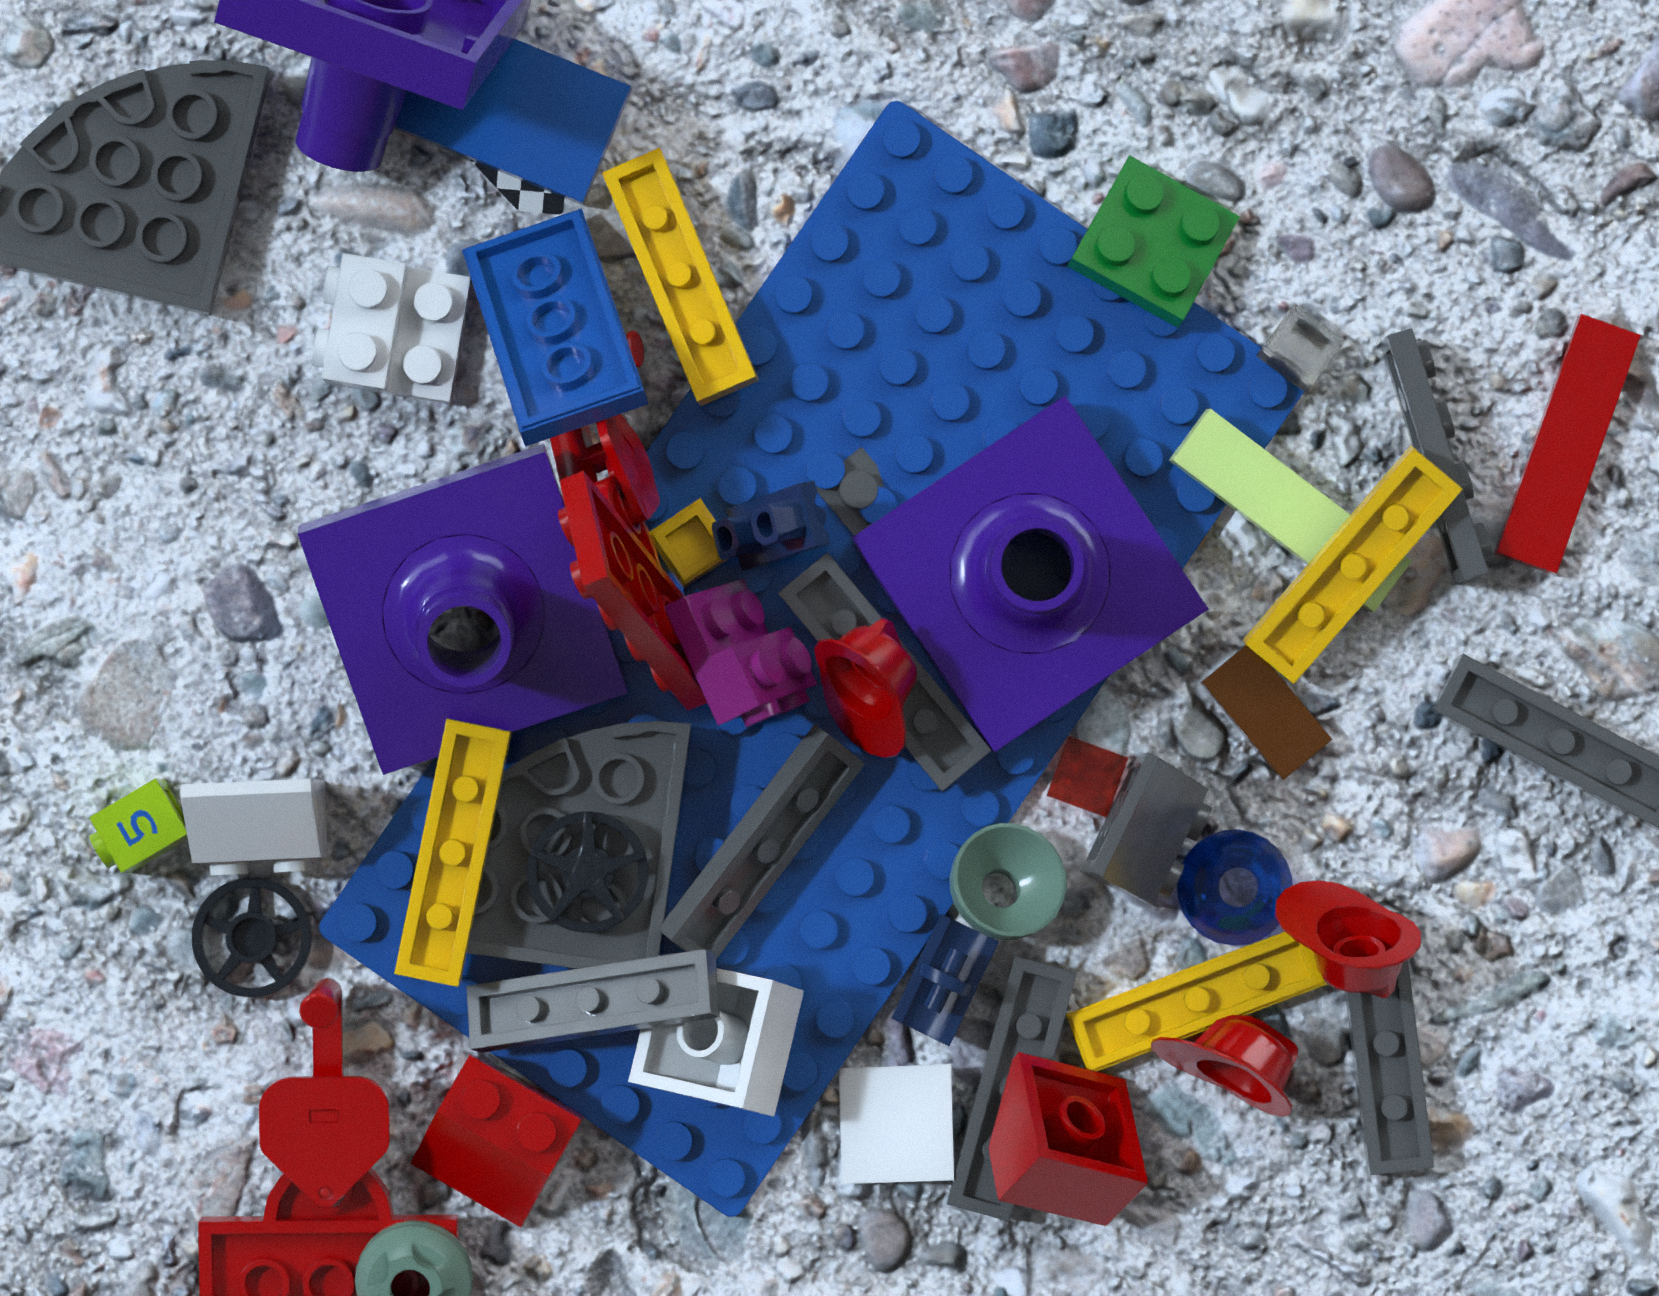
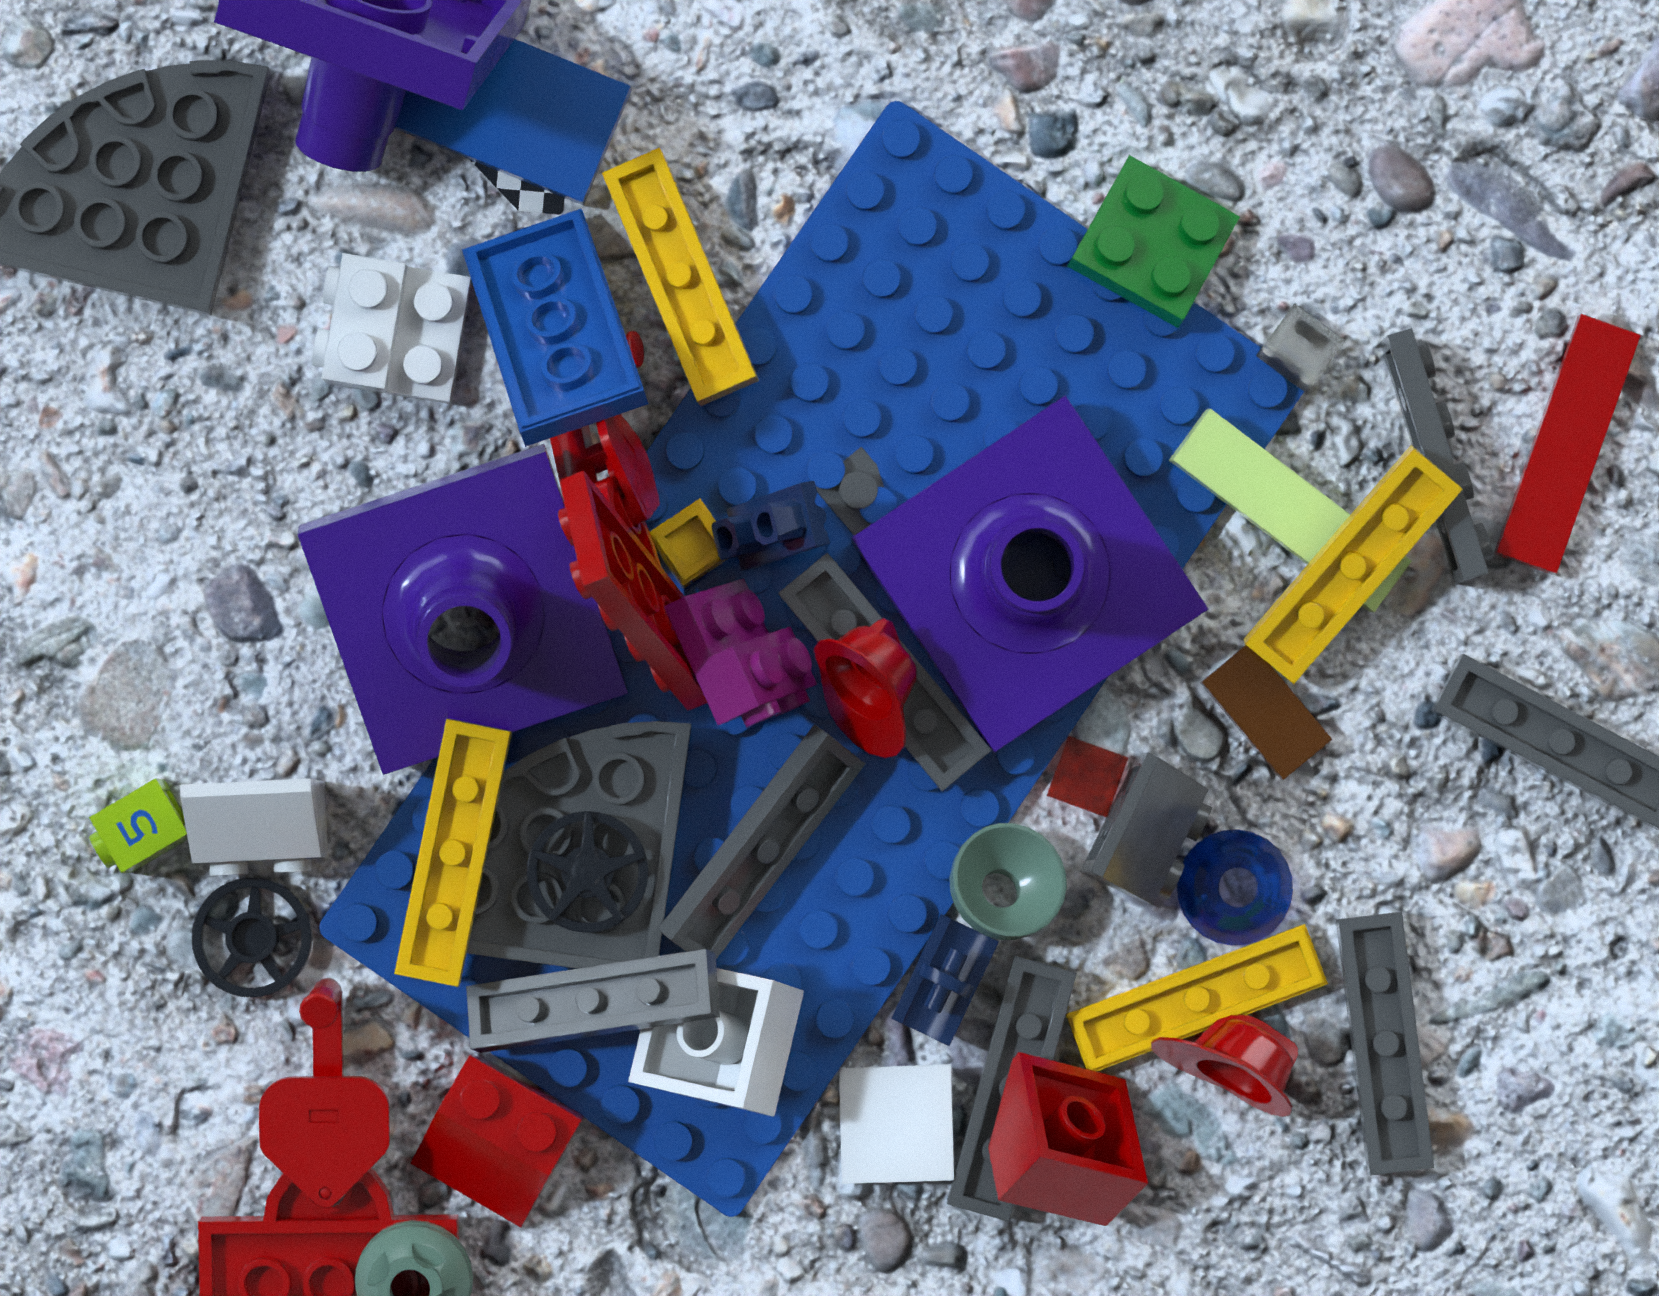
red piece [1275,880,1421,998] -> none

